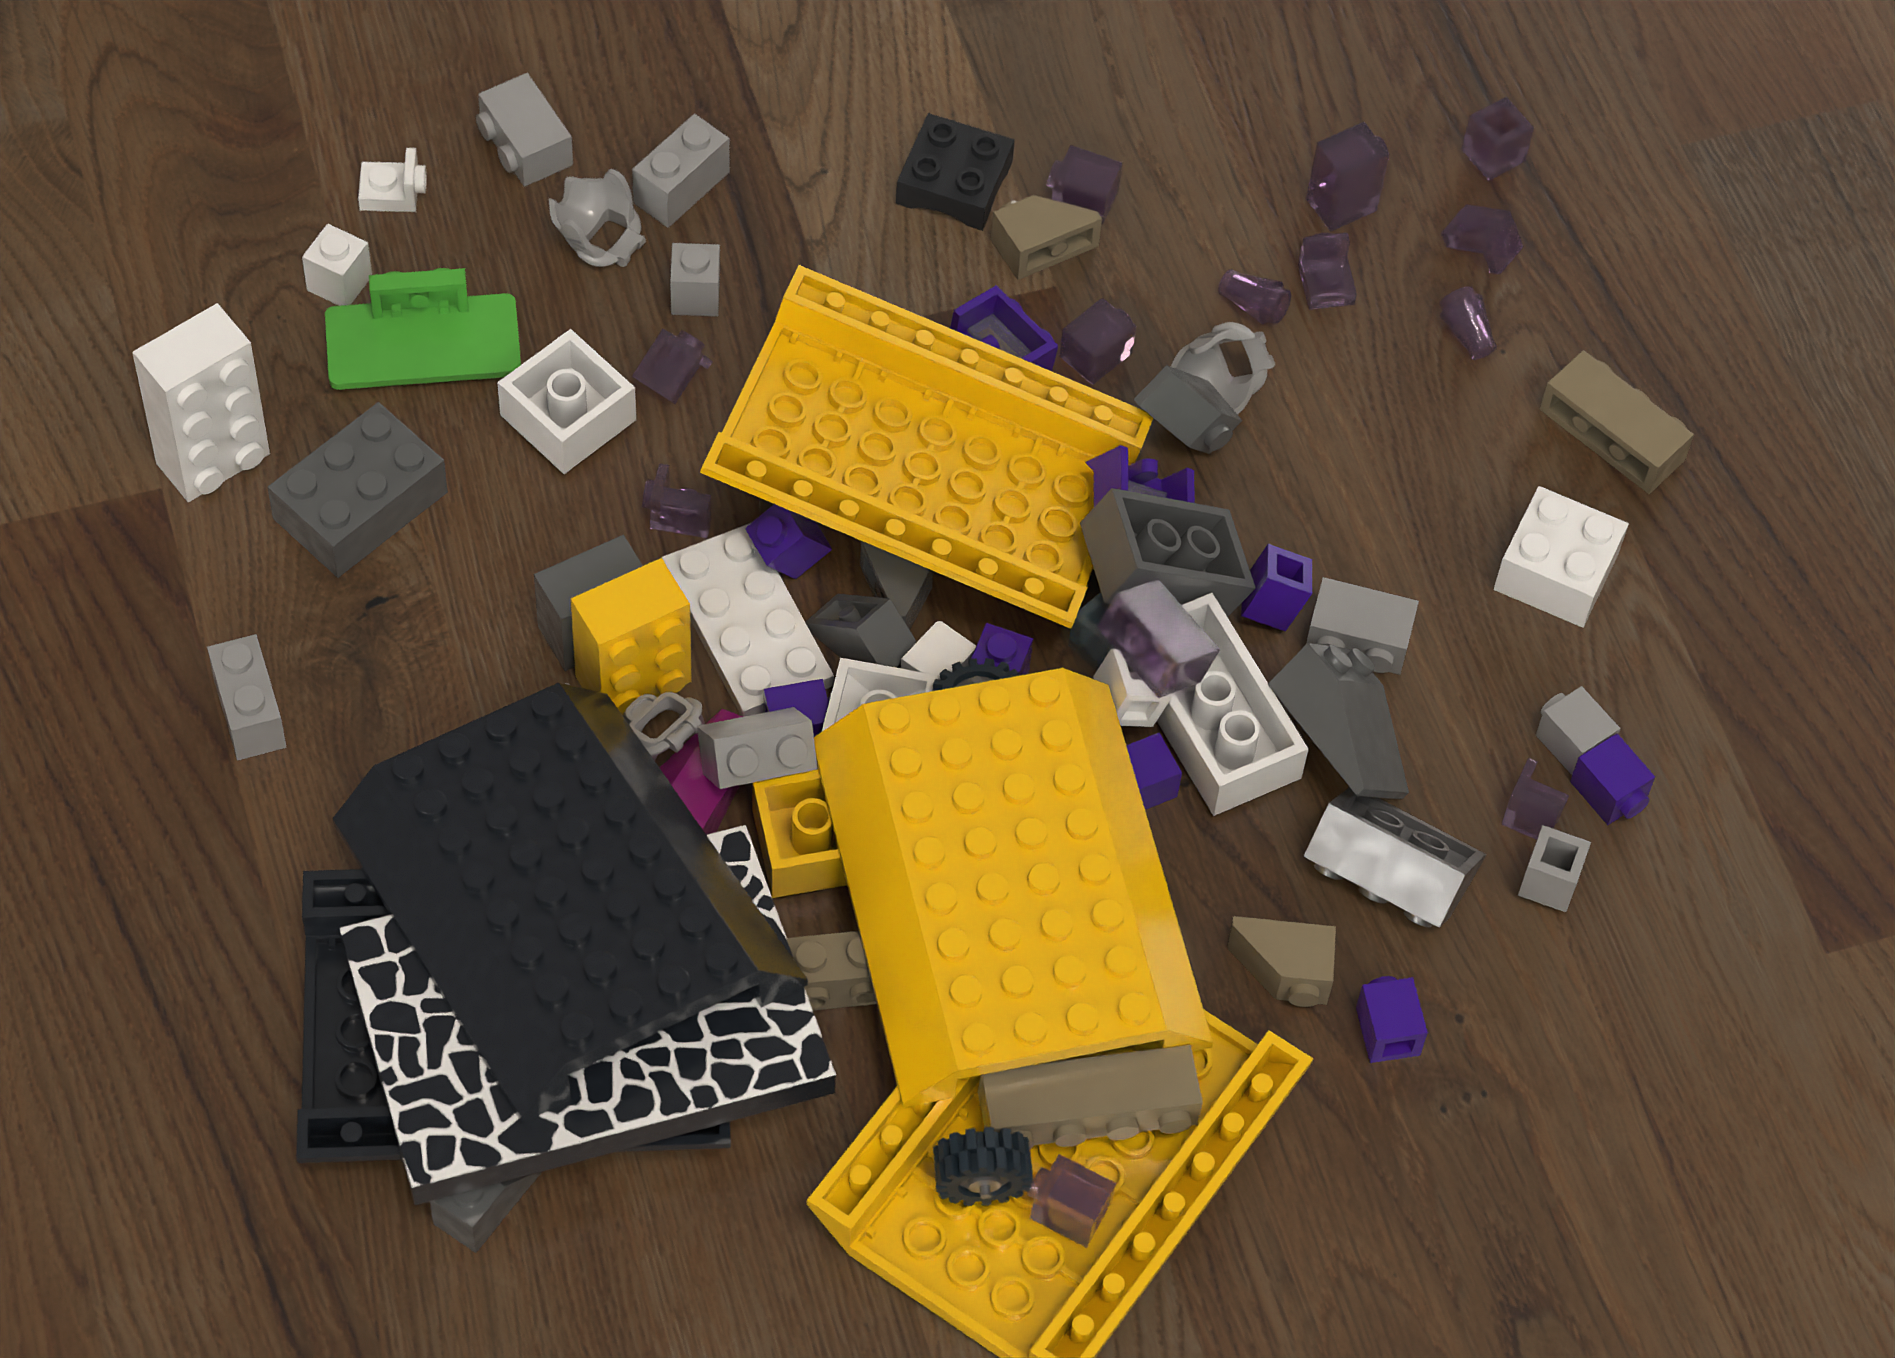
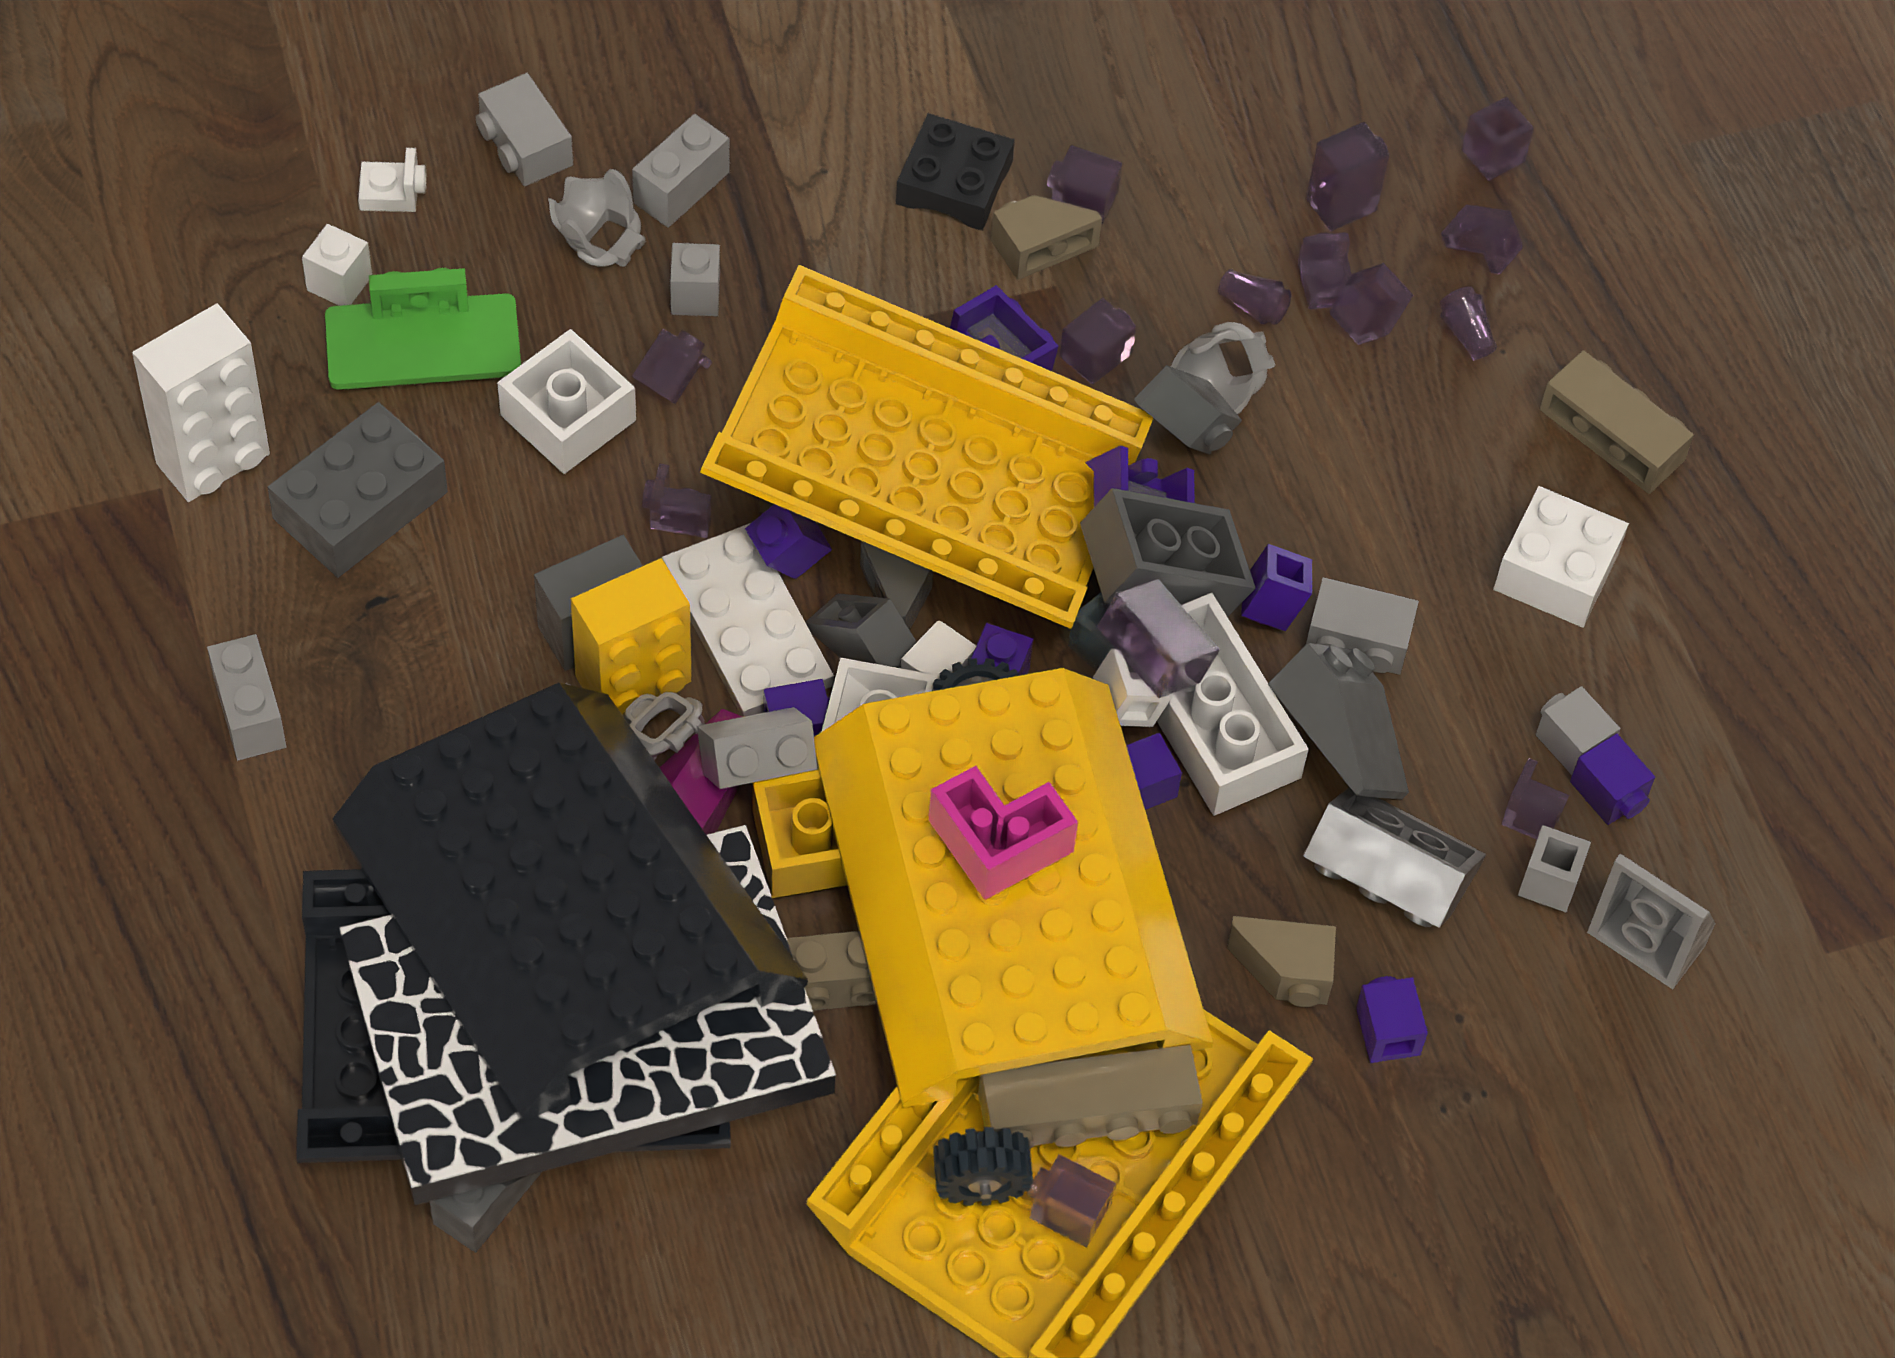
none -> dark pink brick [928,766,1078,900]
none -> clear purple panel [1330,263,1413,345]
none -> light grey slope [1587,854,1715,989]

